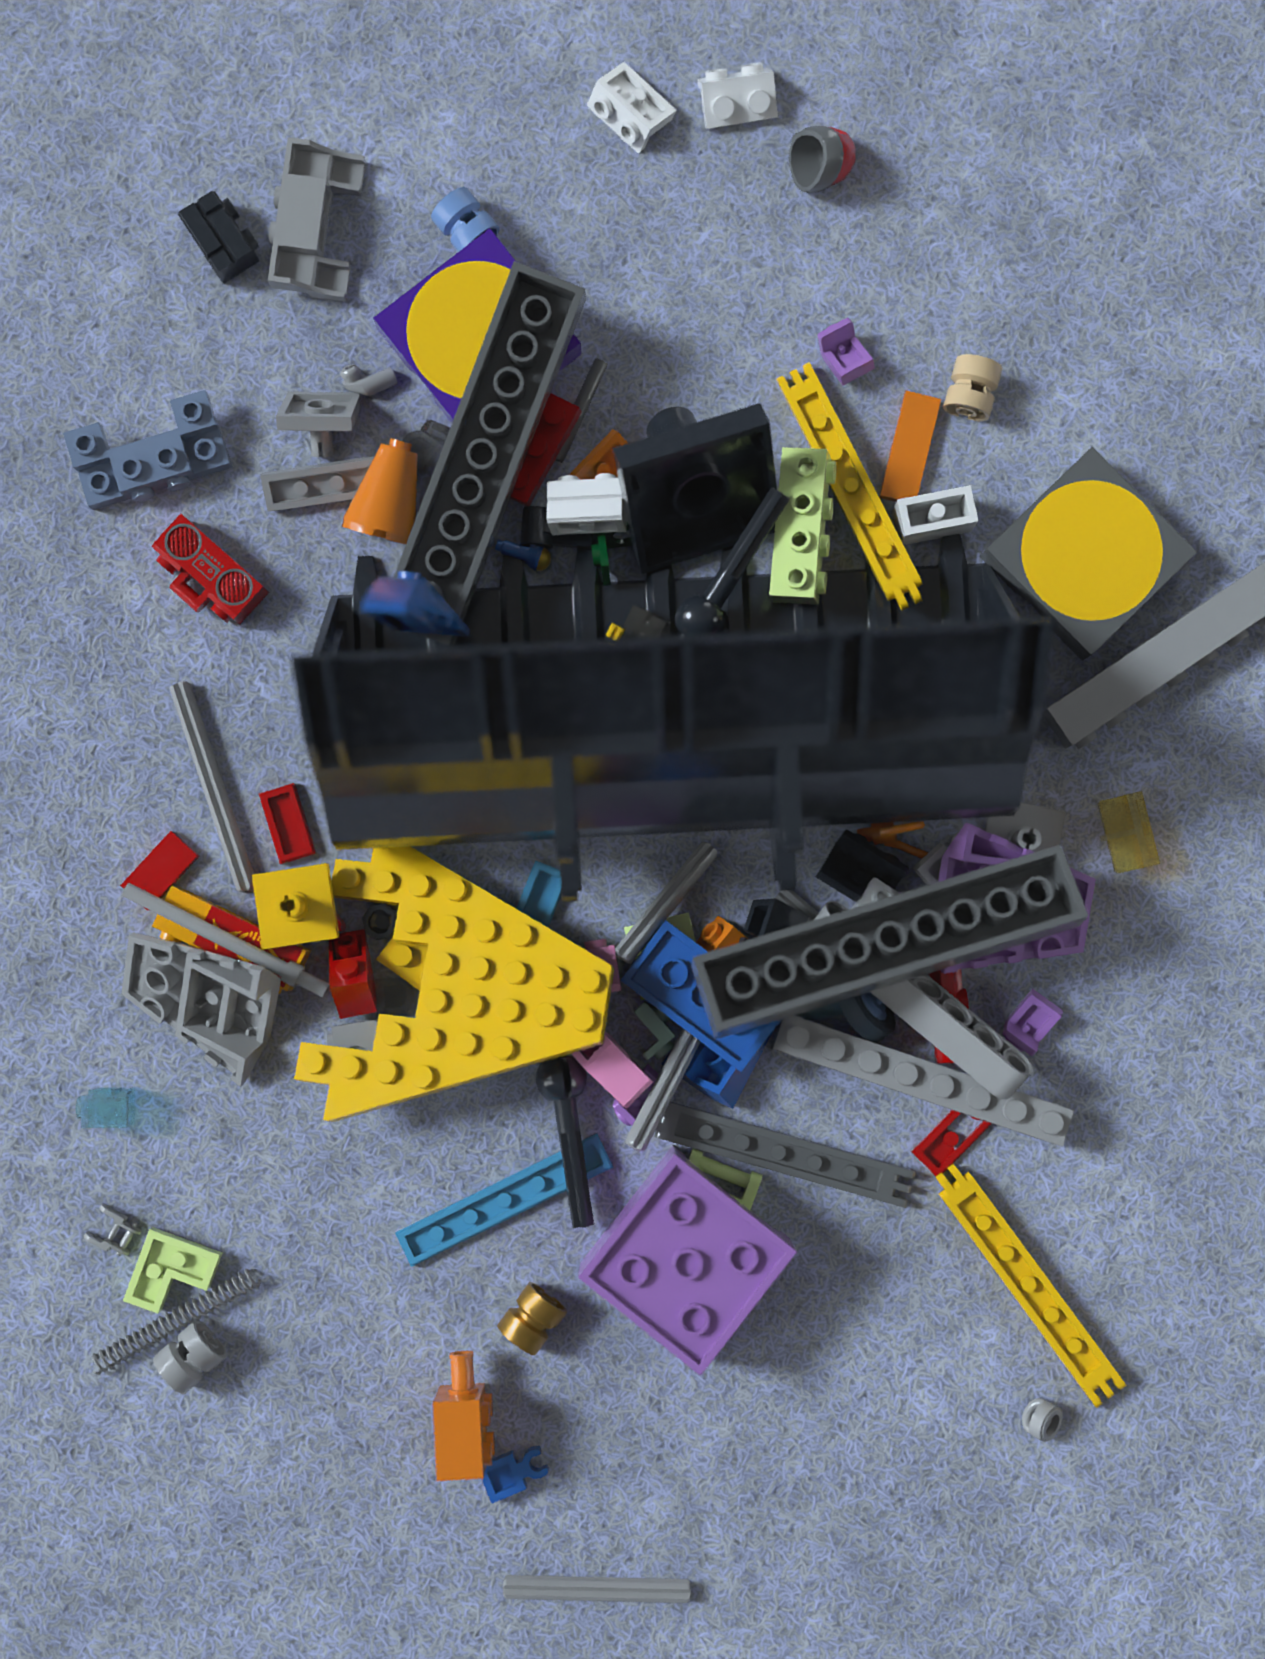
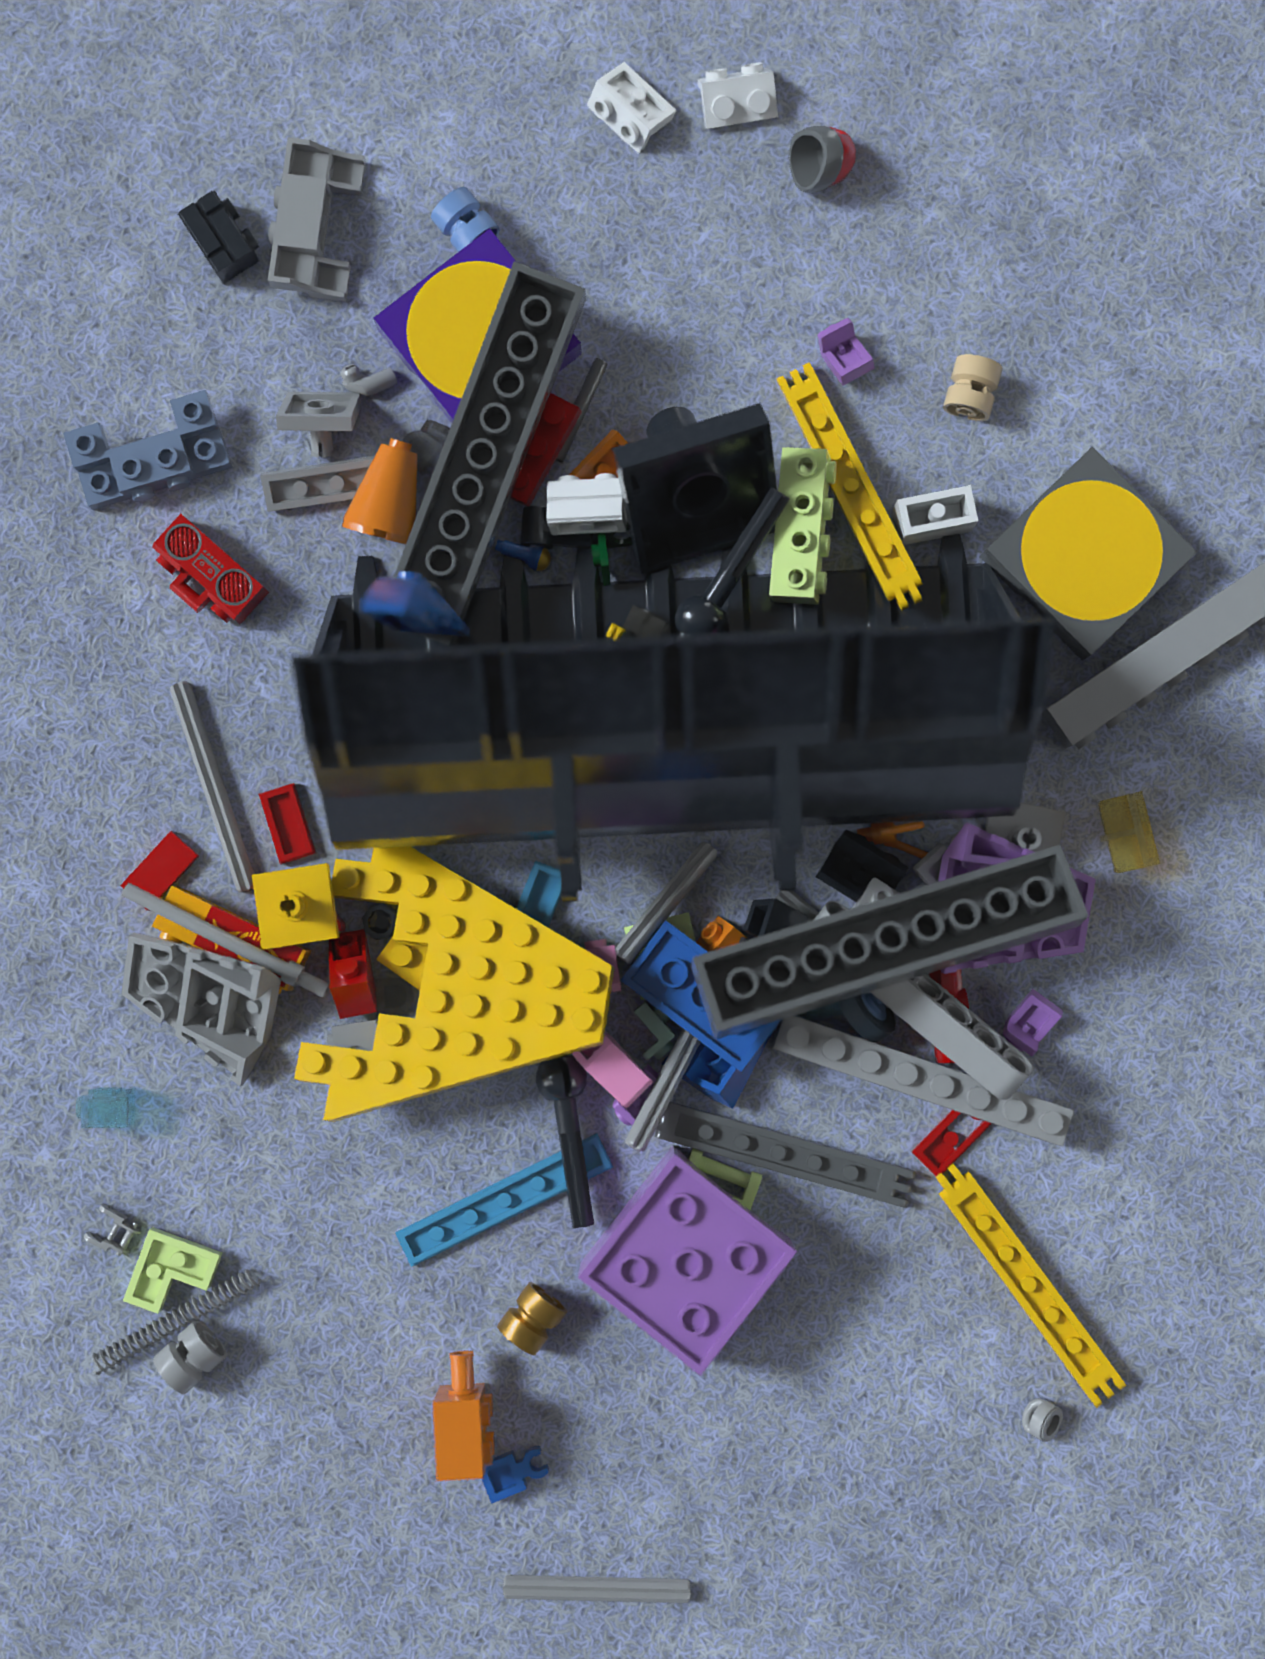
orange tile [879,390,941,502] -> none

